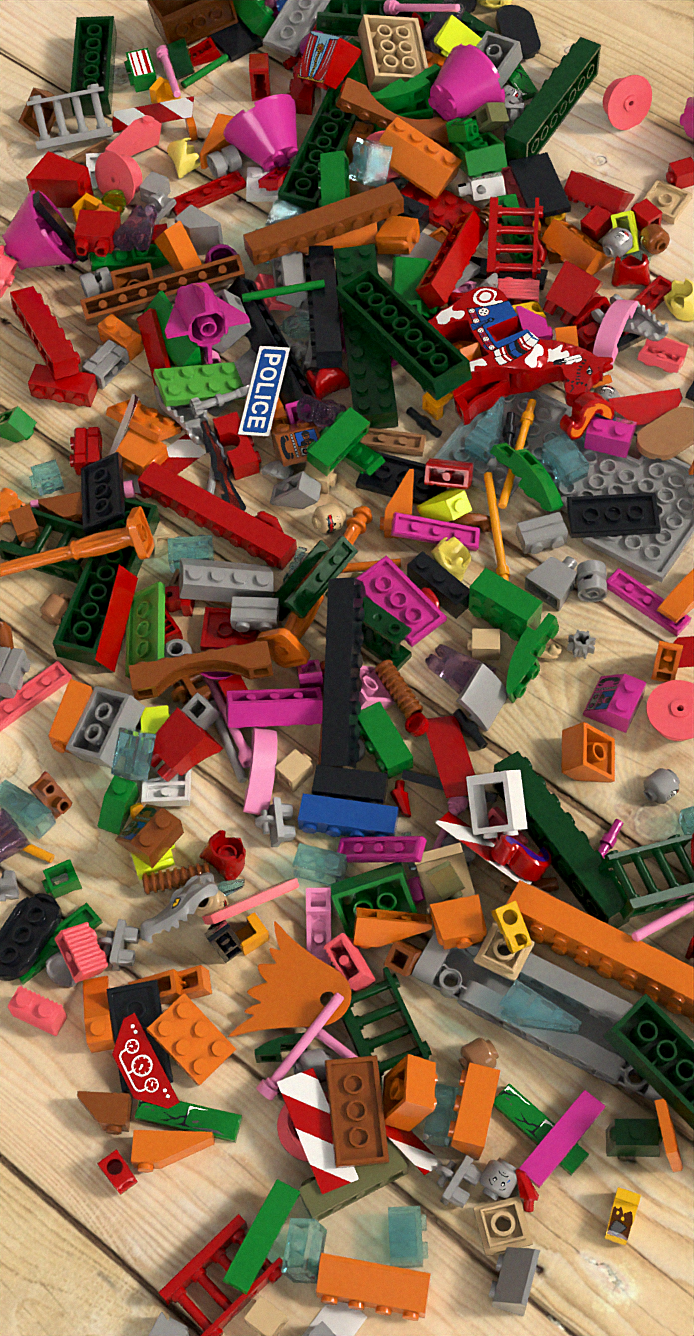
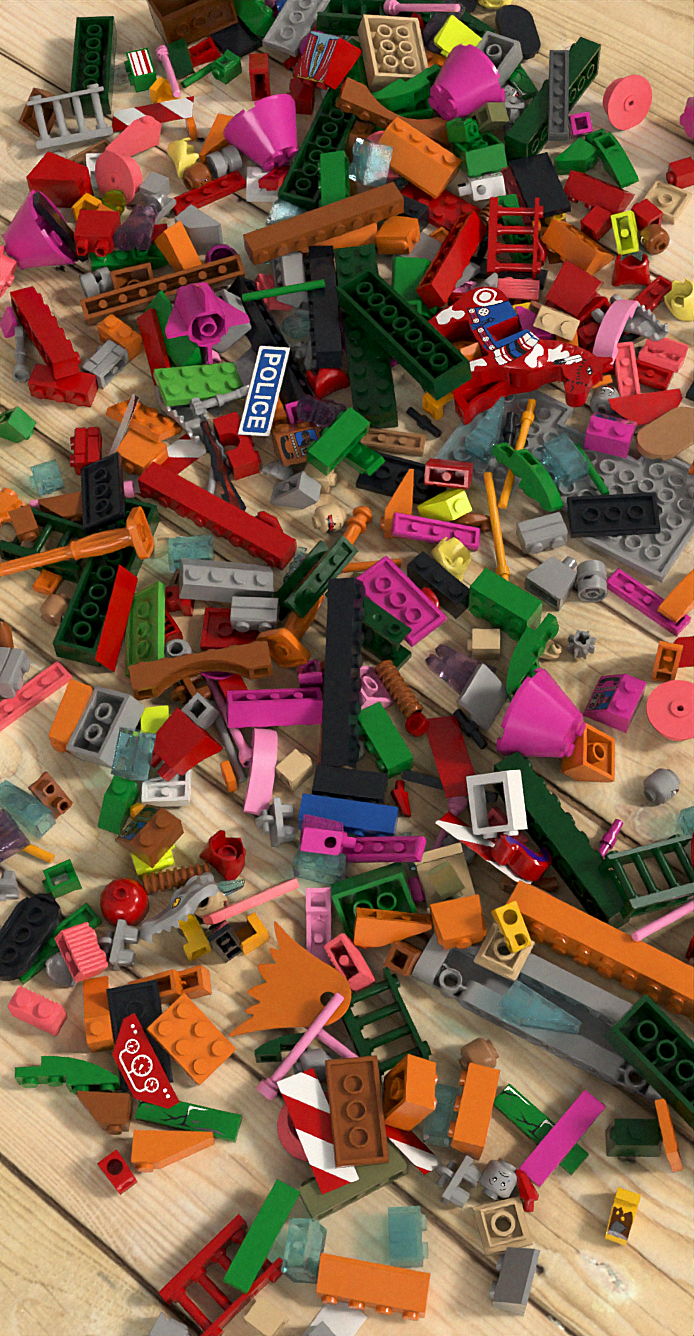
red animal [560,392,615,440] -> none
light grey head [602,227,633,258] -> none
none -> dark pink slope [0,306,18,338]
none -> light grey piece [12,326,31,383]
none -> green slope [15,1056,122,1095]
none -> orange tile [32,569,64,596]
none -> red cylinder [100,878,149,927]
none -> yellow leg [177,914,211,962]
none -> dark orange head [182,162,212,190]
none -> green window [211,49,242,85]
none -> orange tile [220,760,238,793]
none -> dark pink torso [300,814,357,855]
none -> black bar [477,230,489,259]
none -> dark pink cone [496,667,586,758]
none -> tan panel [528,300,580,341]
none -> dark grey tile [548,50,569,141]
none -> green slope [554,138,598,175]
none -> dark pink brick [568,111,593,138]
none -> green bar [571,442,610,495]
none -> green slope [585,128,639,189]
none -> red plate [607,359,674,391]
none -> coral tile [613,342,641,420]

